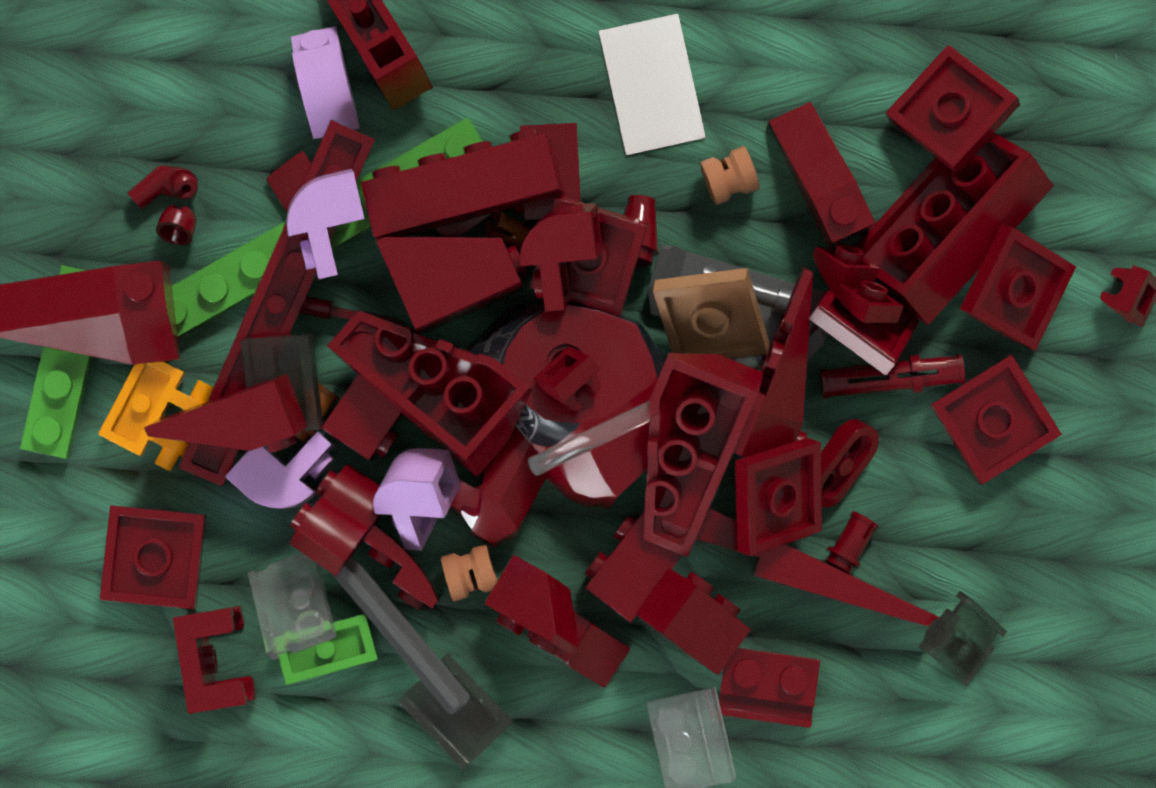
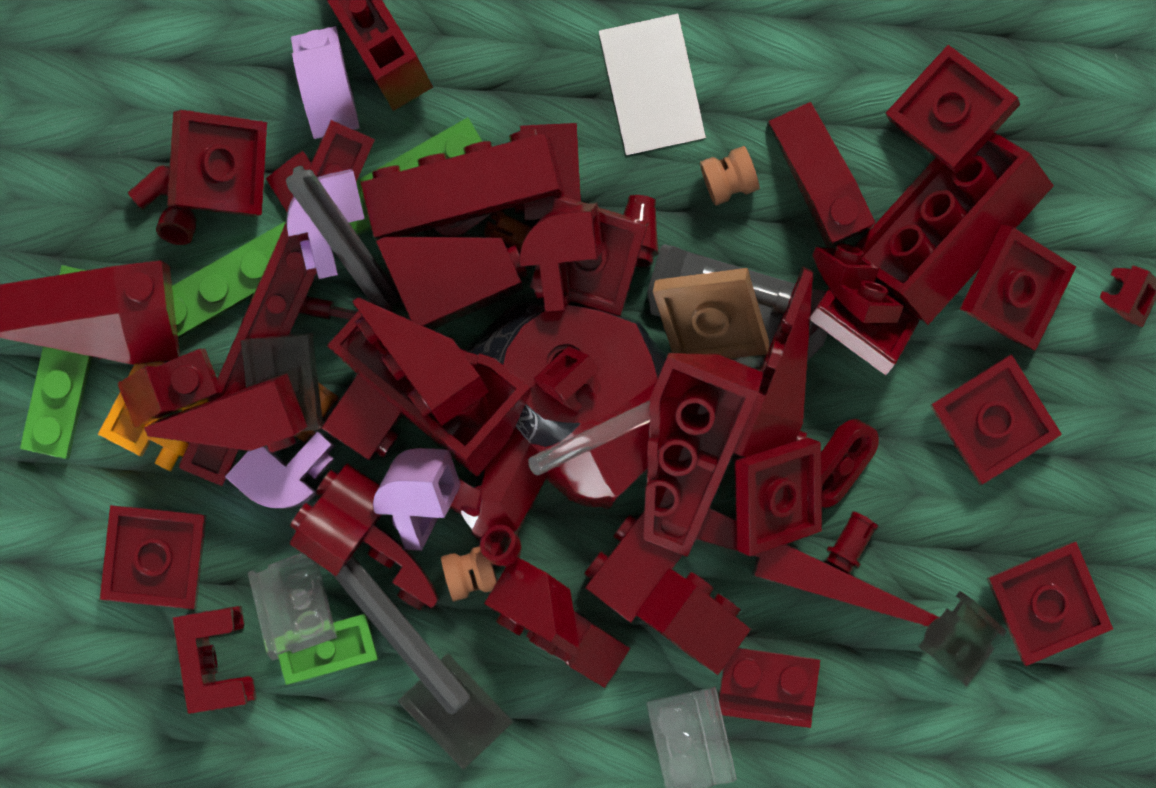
dark red pin [820,354,965,399] -> none
none -> dark red slope [117,348,222,428]
none -> dark red plate [167,110,267,217]
none -> dark grey axle [286,166,400,312]
none -> dark red slope [352,297,489,426]
none -> dark red hinge [480,525,522,567]
none -> dark red plate [987,541,1113,666]

